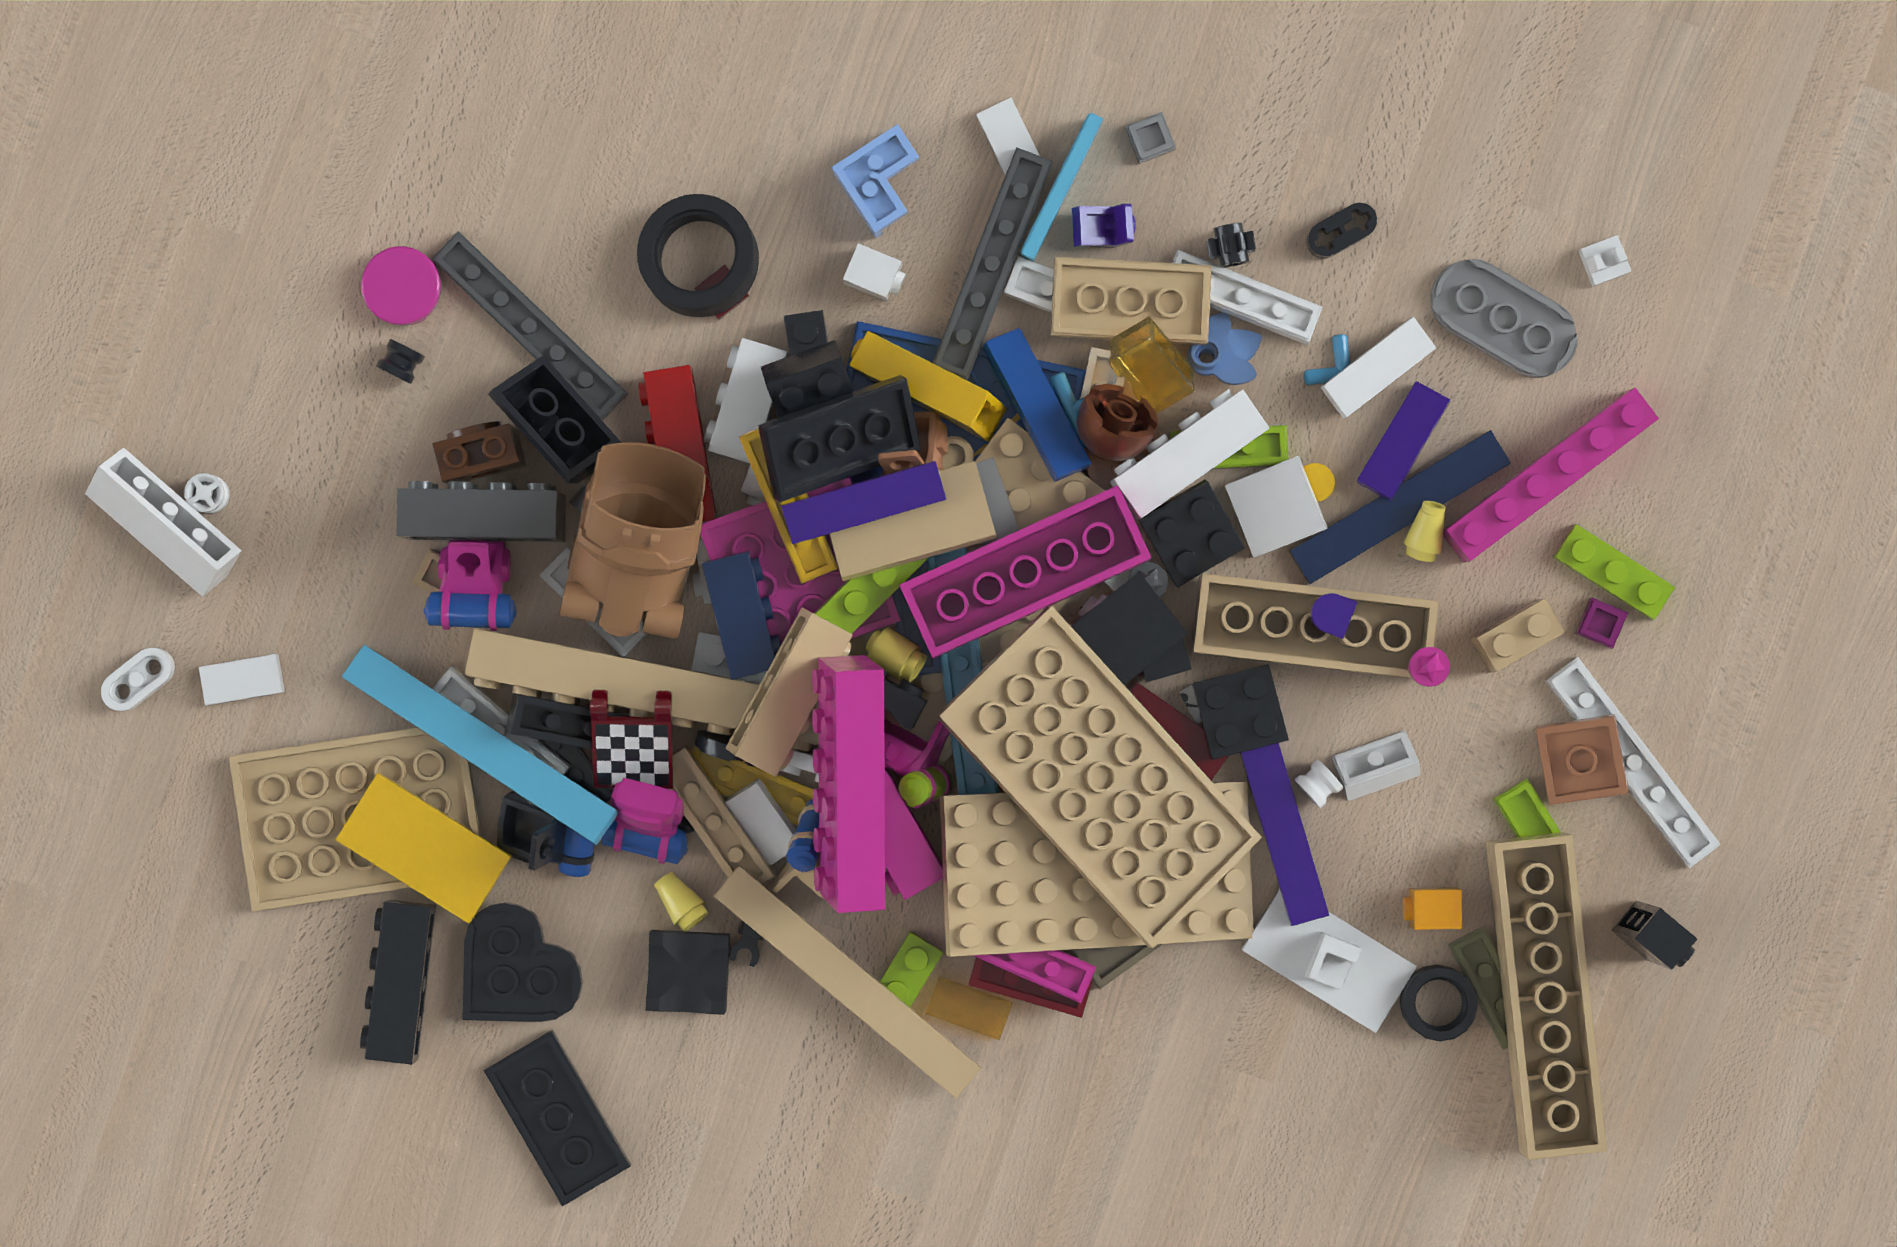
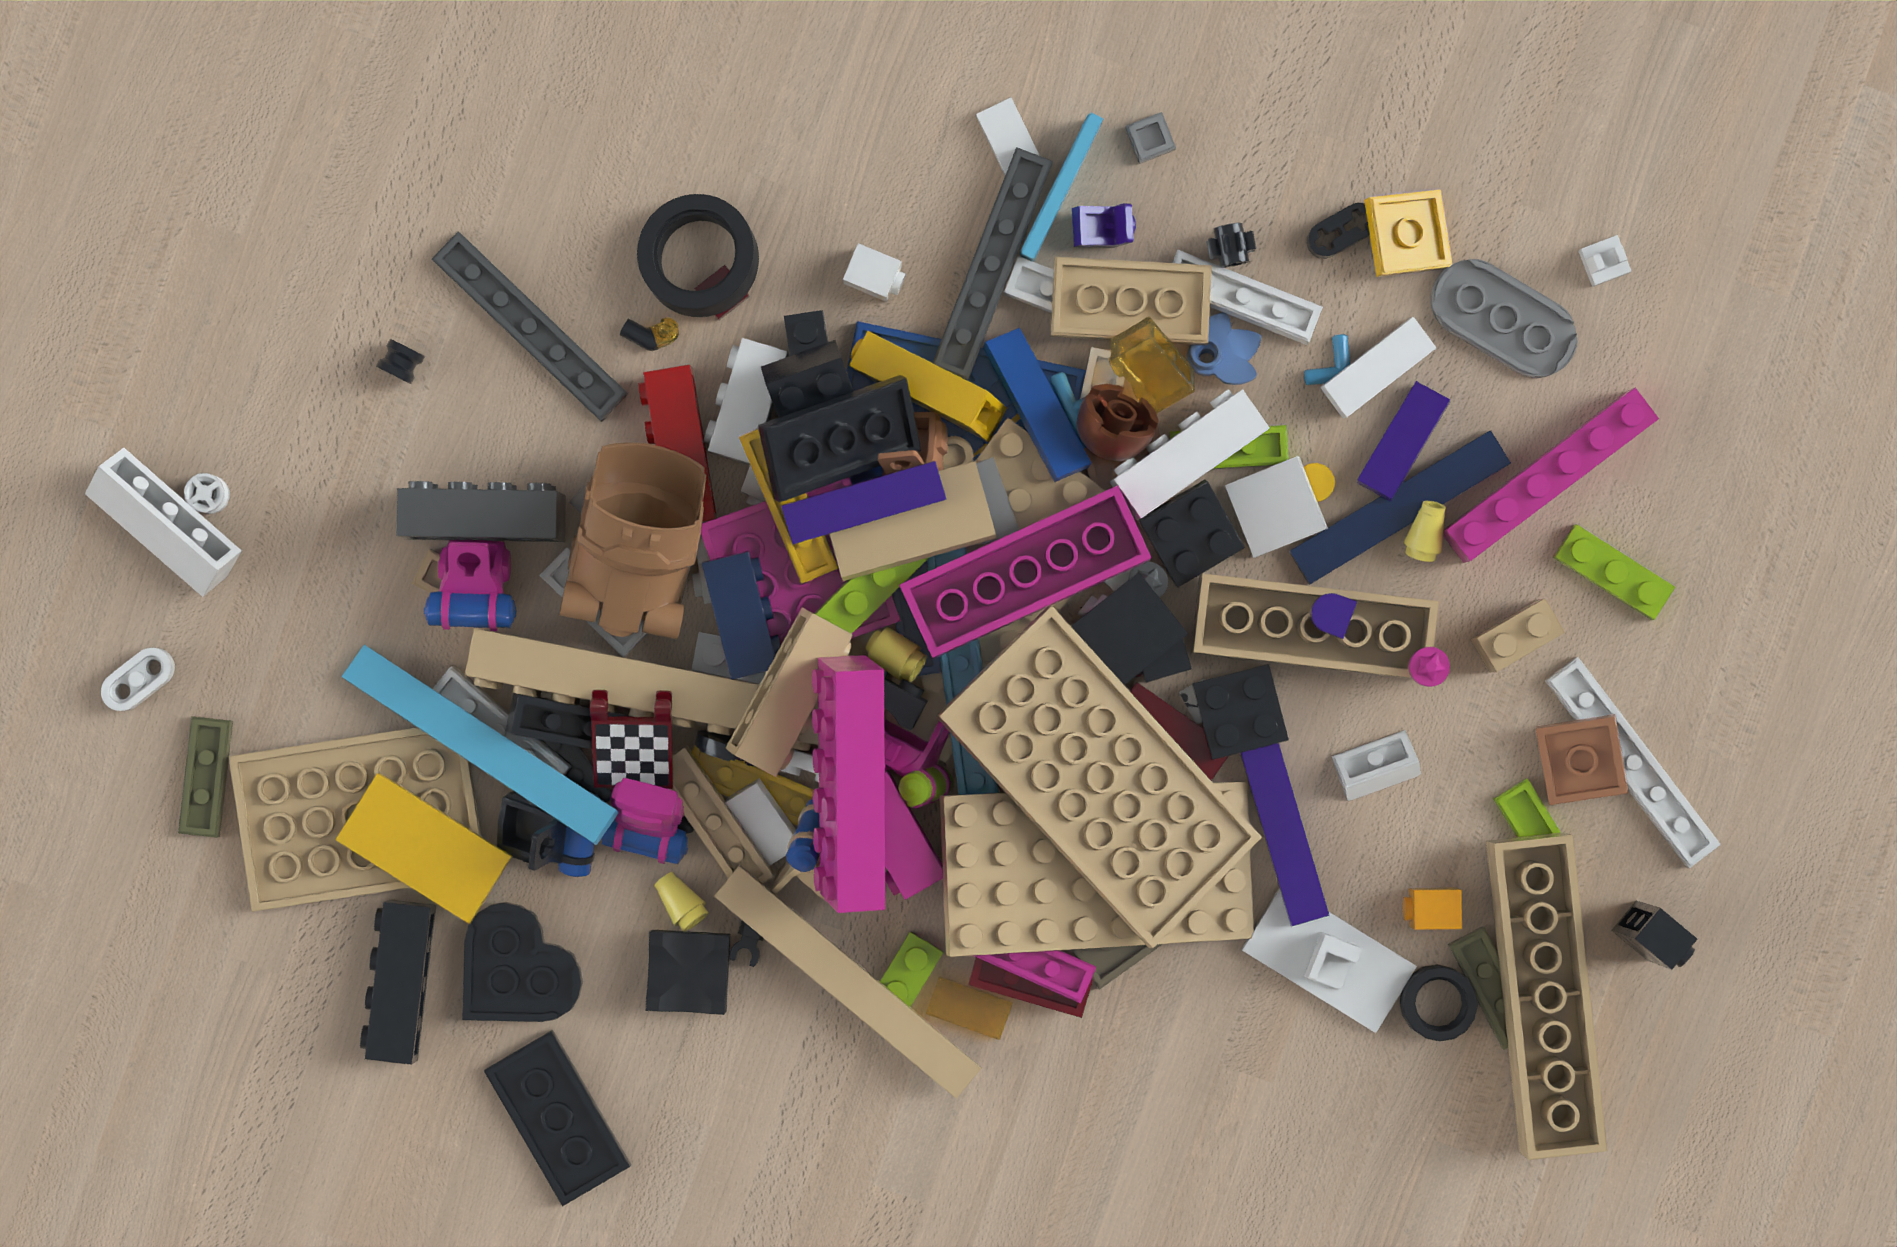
white tile [199,654,285,706] -> none
dark pink tile [361,246,441,326] -> none
reddish brown brick [432,421,527,484] -> none
black slope [488,355,622,484] -> none
light blue panel [832,124,919,238] -> none
white wheel [1294,759,1344,809] -> none
magenta tile [1575,598,1628,649] -> none
none -> olive tile [178,716,233,838]
none -> arm [620,317,679,351]
none -> yellow tile [1364,189,1452,277]

